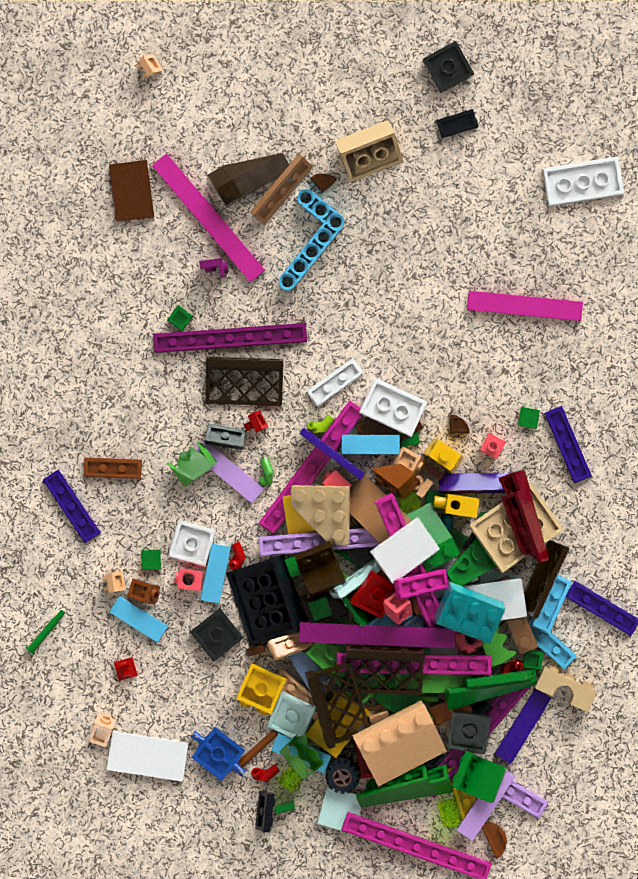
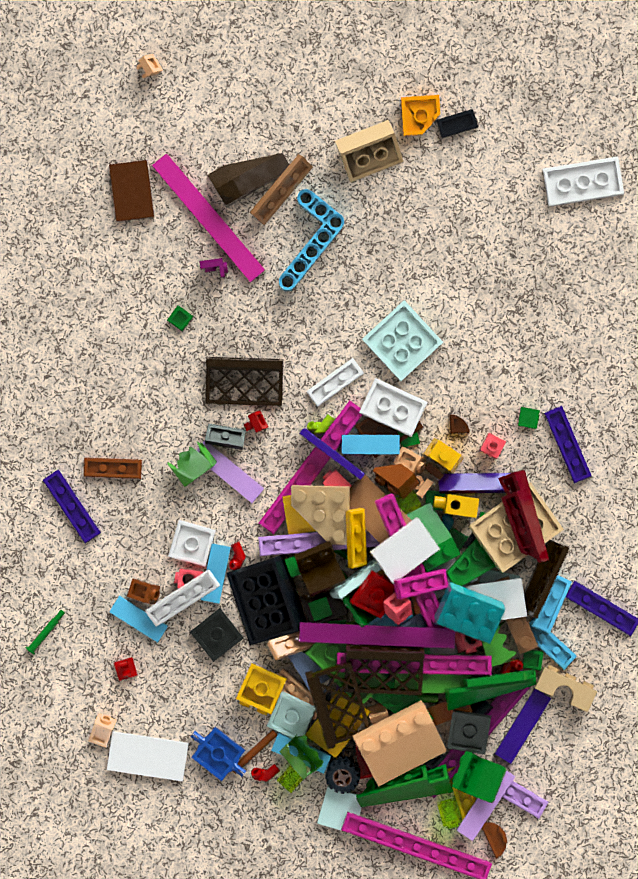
light nougat tile [102,571,126,593] -> none
green tile [141,549,162,570] -> none
magenta tile [153,323,307,353] -> none
reddish brown tile [245,644,265,657] -> none
black plate [255,791,275,832] -> none
bright green arm [259,458,273,487] -> none
green tile [275,800,295,814] -> none
reddish brown tile [310,174,337,193] -> none
pearl dark grey plate [422,41,474,94] -> none
dark pink tile [467,291,583,321] -> none
none -> white tile [145,569,220,627]
none -> yellow tile [345,508,367,569]
none -> light aqua plate [362,300,443,381]
none -> light orange plate [401,95,441,136]

